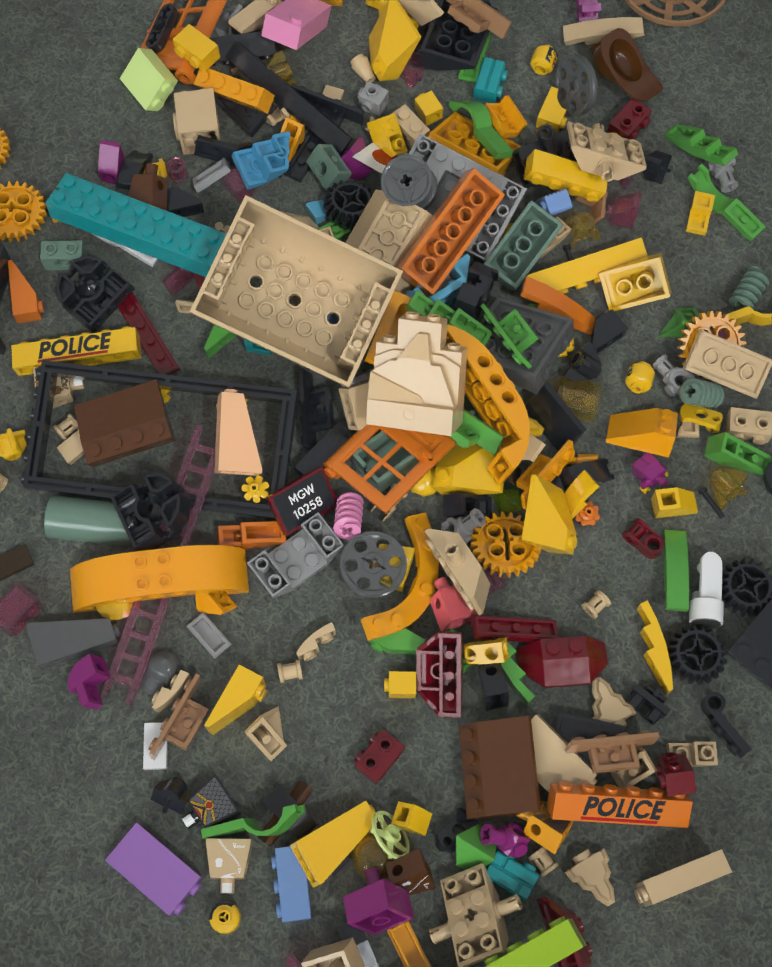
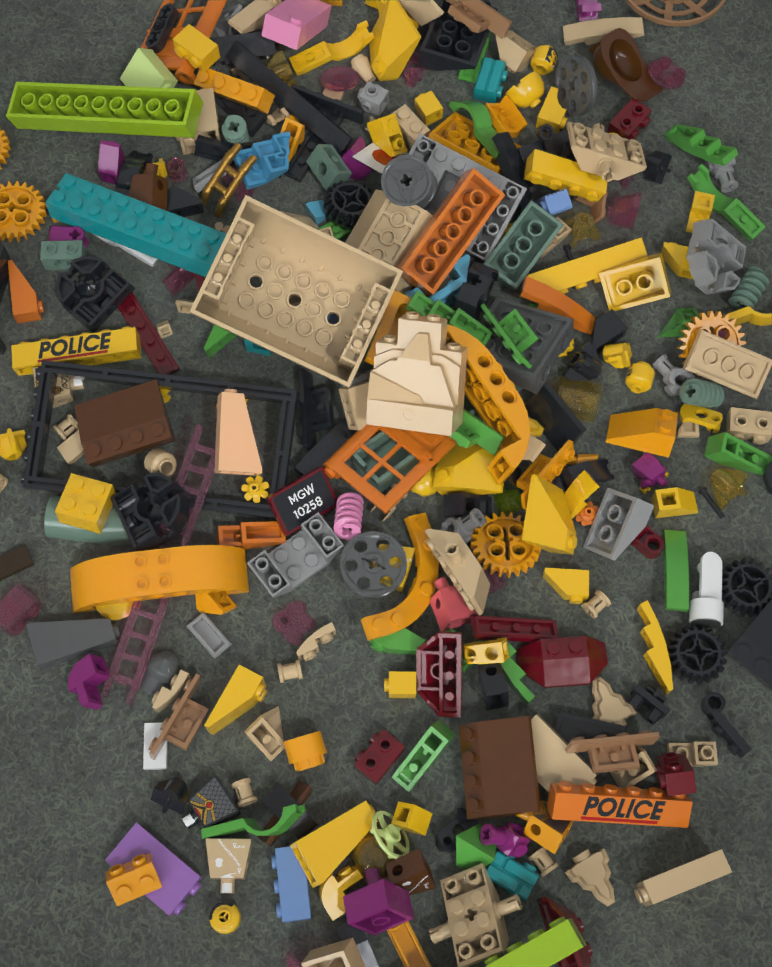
none -> lime brick [6,82,204,138]
none -> magenta piece [48,226,89,248]
none -> yellow brick [55,473,116,534]
none -> light orange bracket [106,853,162,906]
none -> tan head [144,448,177,477]
none -> tan piece [156,320,173,339]
none -> pearl gold piece [200,142,258,218]
none -> sand green piece [222,115,250,144]
none -> tan bush [231,778,258,808]
none -> clear pink plate [272,601,316,645]
none -> light orange piece [283,731,327,771]
none -> yellow piece [289,20,375,76]
none -> yellow brick [319,865,363,921]
none -> clear pink dish [321,66,359,92]
none -> bright green slope [392,720,456,792]
none -> black slope [492,132,532,216]
none -> tan slope [495,30,536,73]
none -> yellow cylinder [505,71,545,109]
none -> yellow slope [543,568,589,604]
none -> light grey slope [583,487,654,561]
none -> yellow piece [602,343,632,368]
none -> clear pink dish [648,56,686,89]
none -> yellow slope [660,242,700,279]
none -> light grey connector [686,219,746,295]

